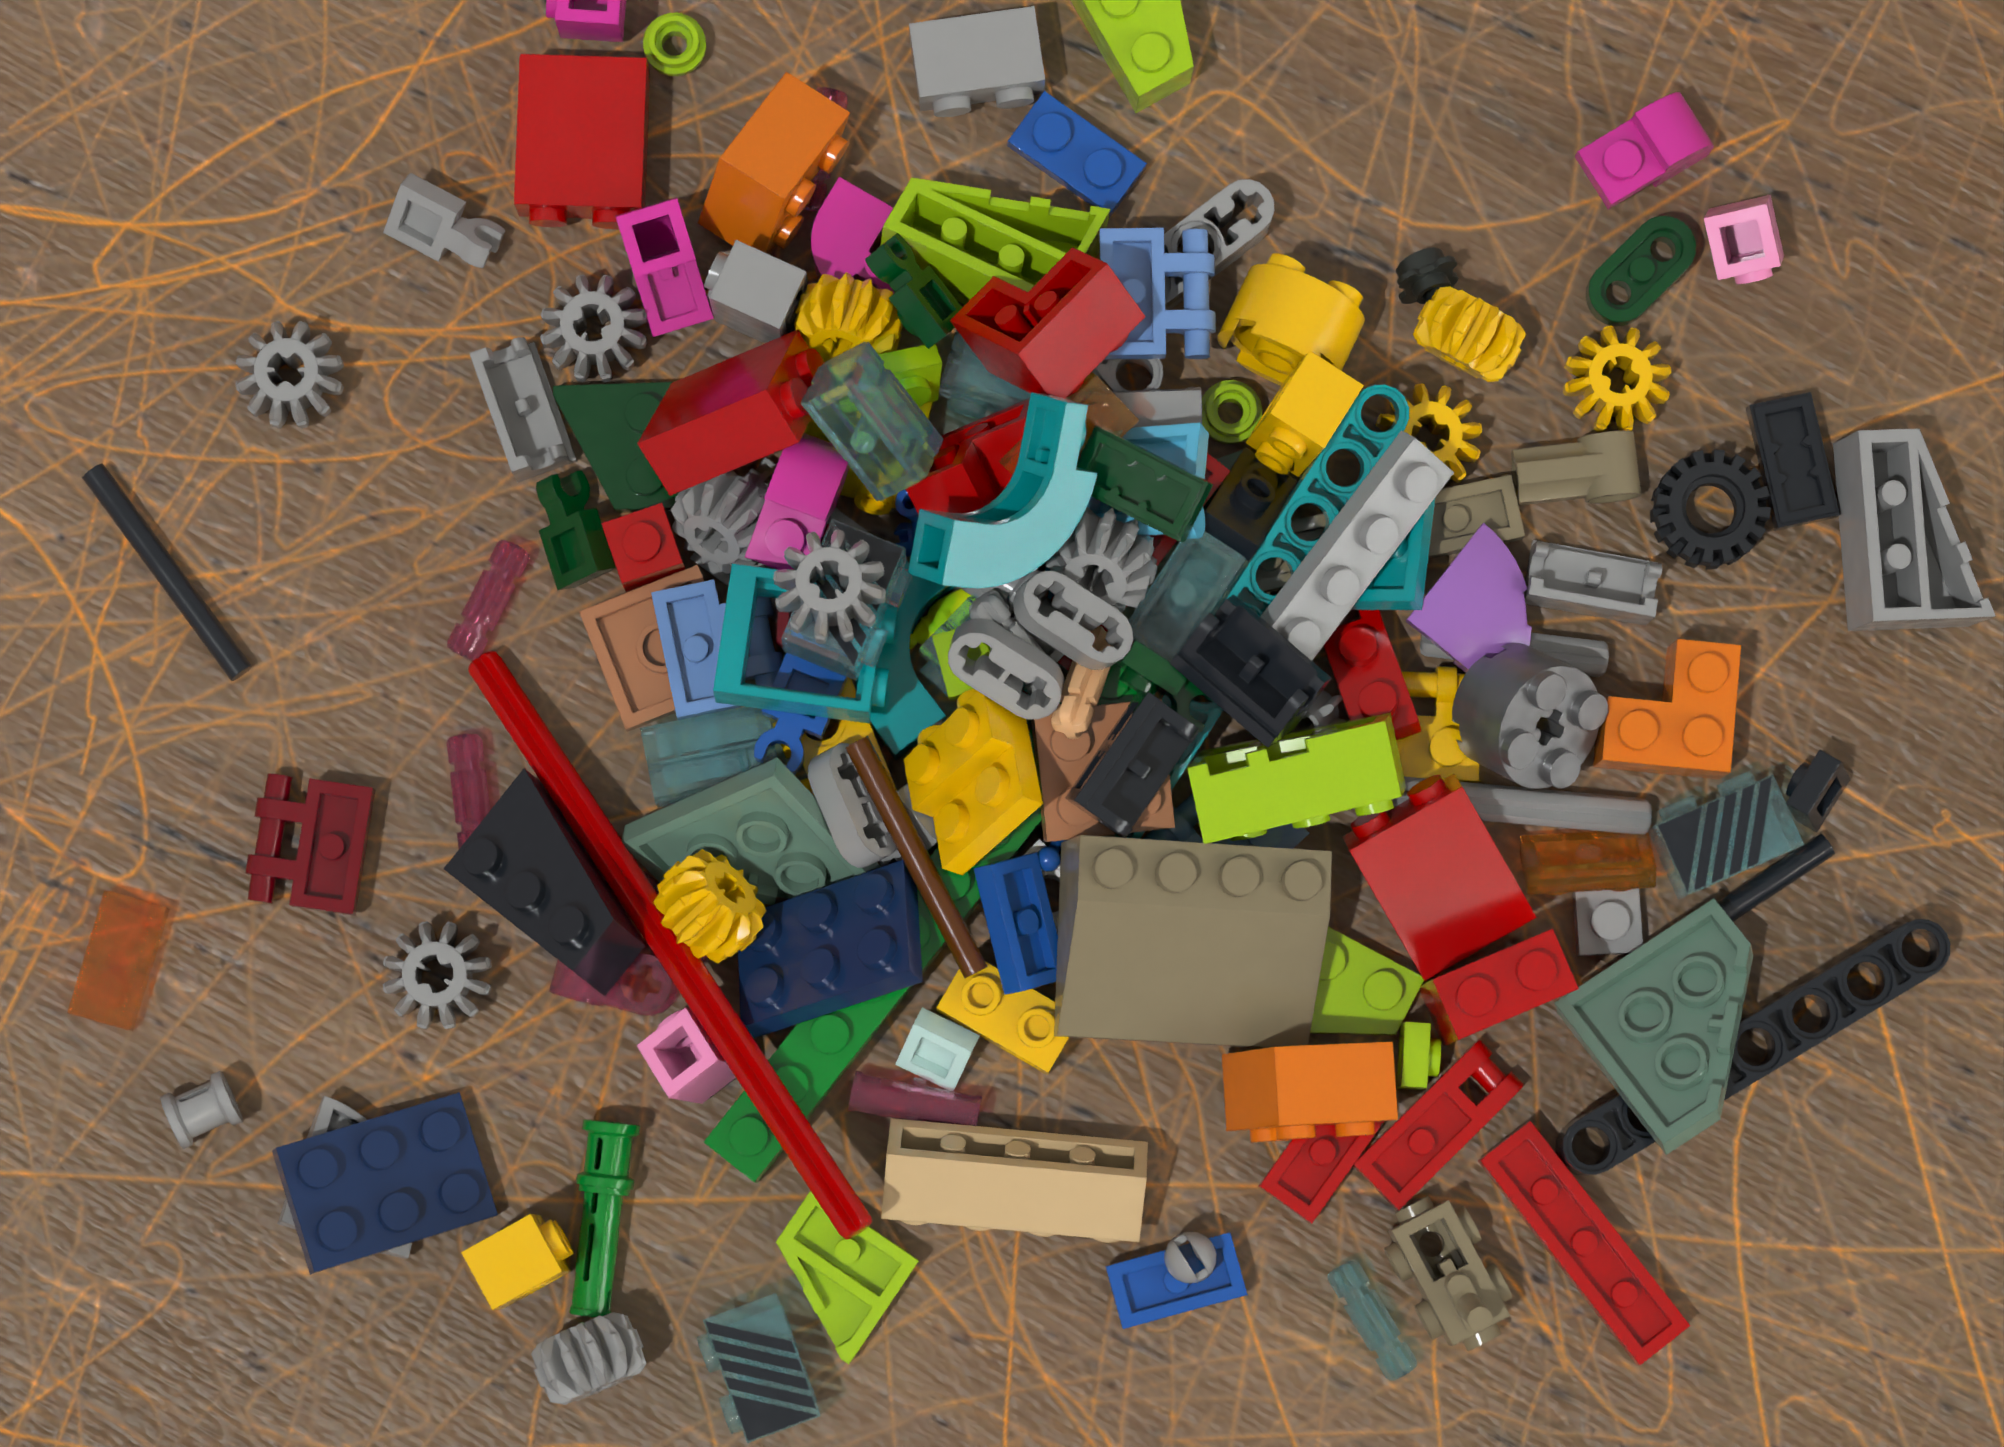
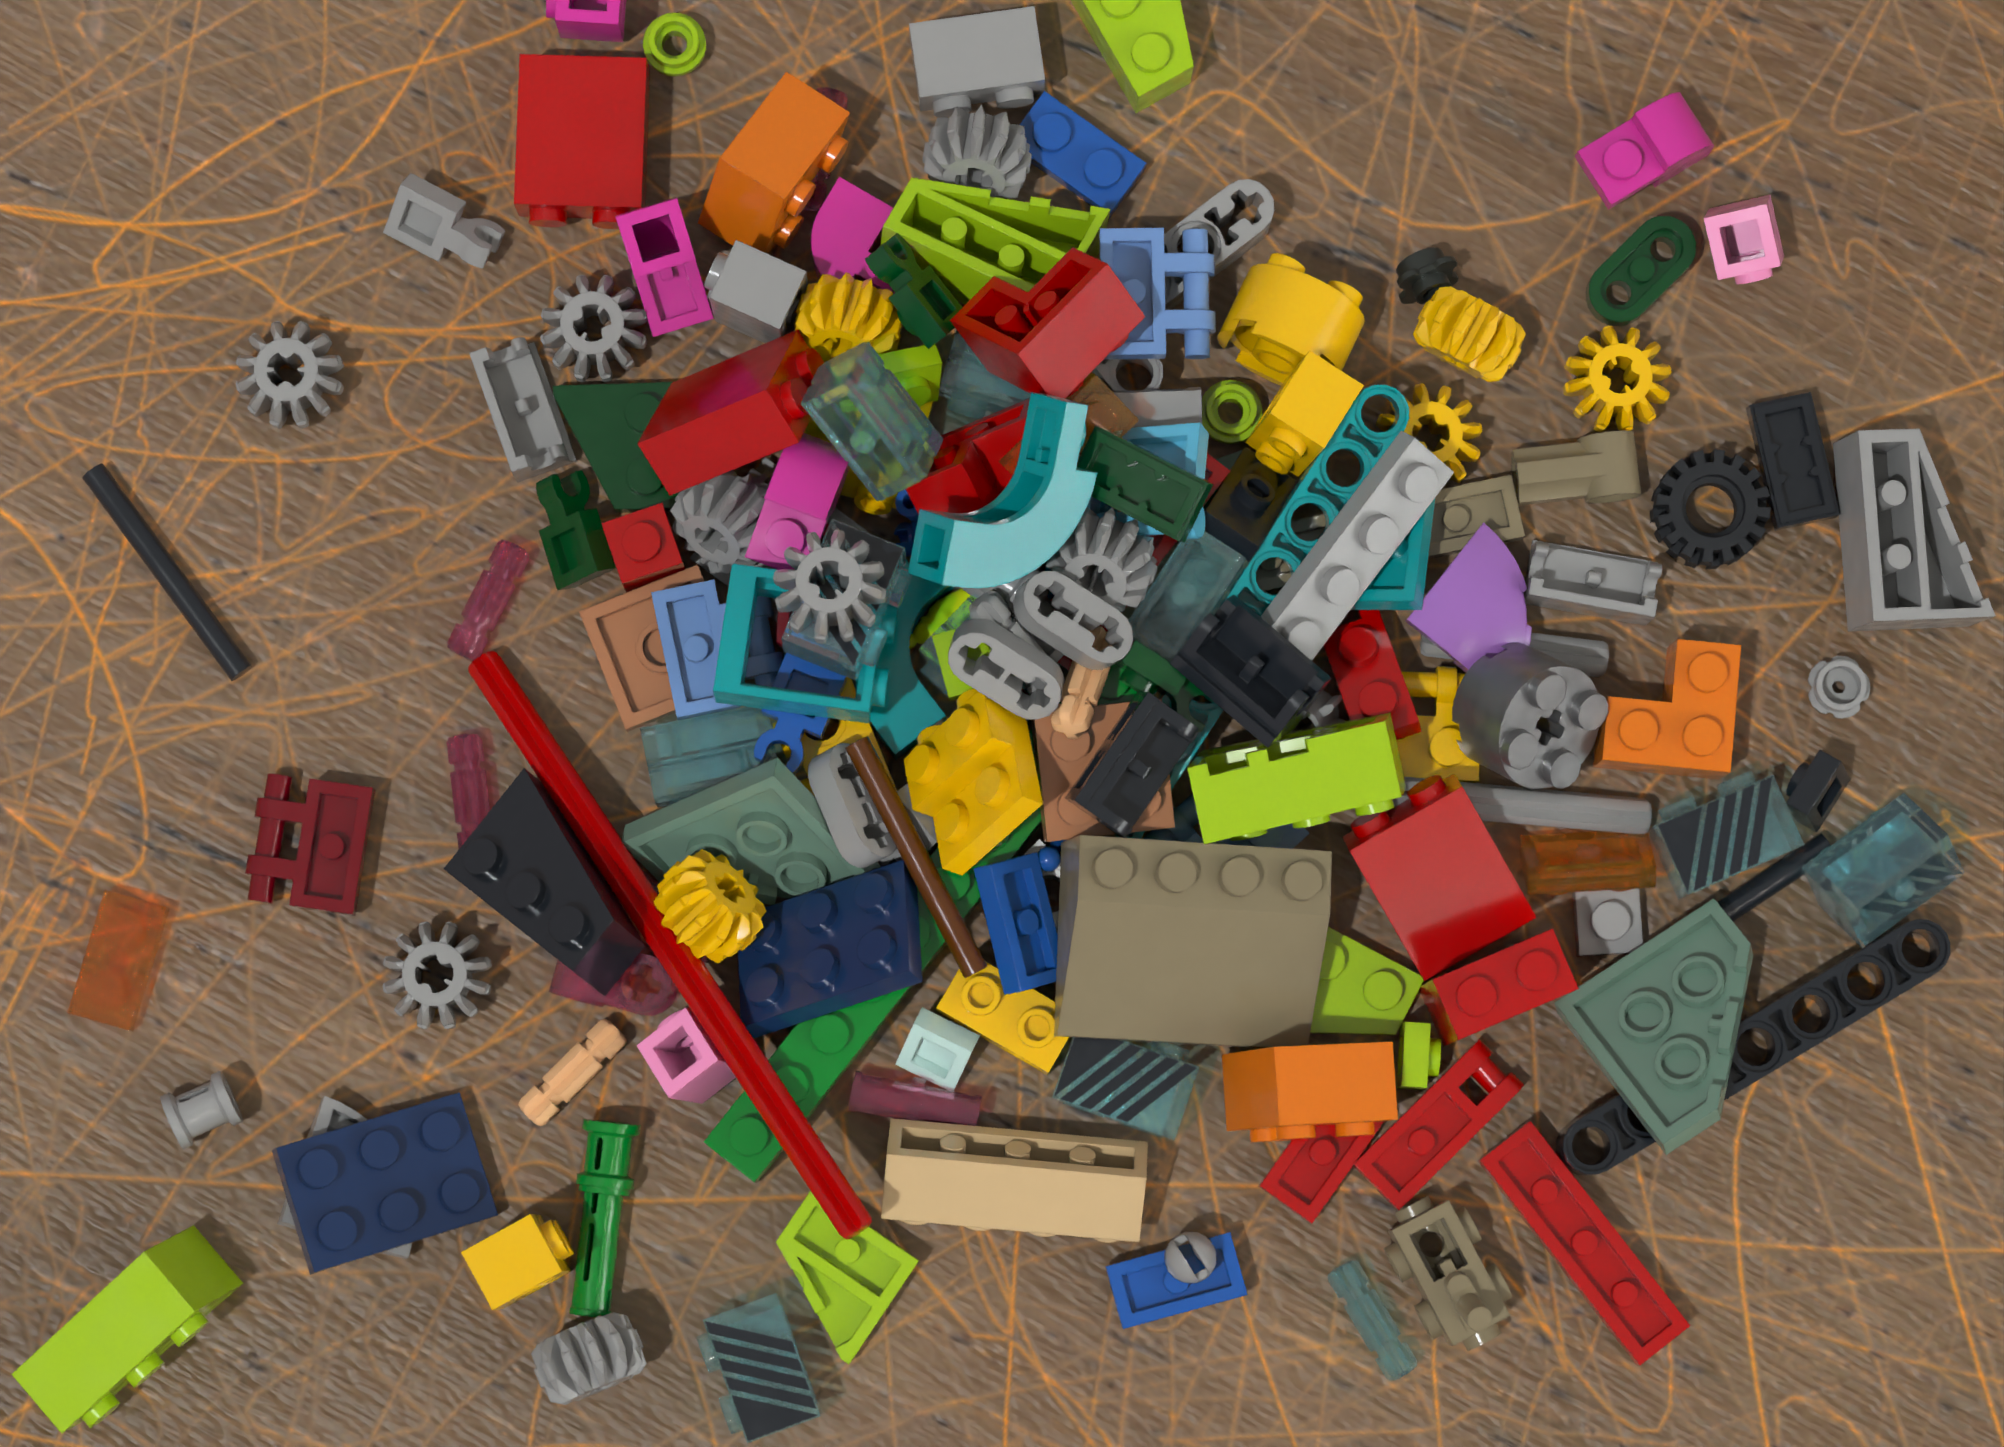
none -> lime wedge [11,1225,244,1433]
none -> light nougat axle [518,1019,627,1126]
none -> light grey gear [922,104,1032,199]
none -> brick [1051,1037,1199,1142]
none -> clear light blue brick [1801,793,1964,948]
none -> light grey plate [1808,656,1870,719]

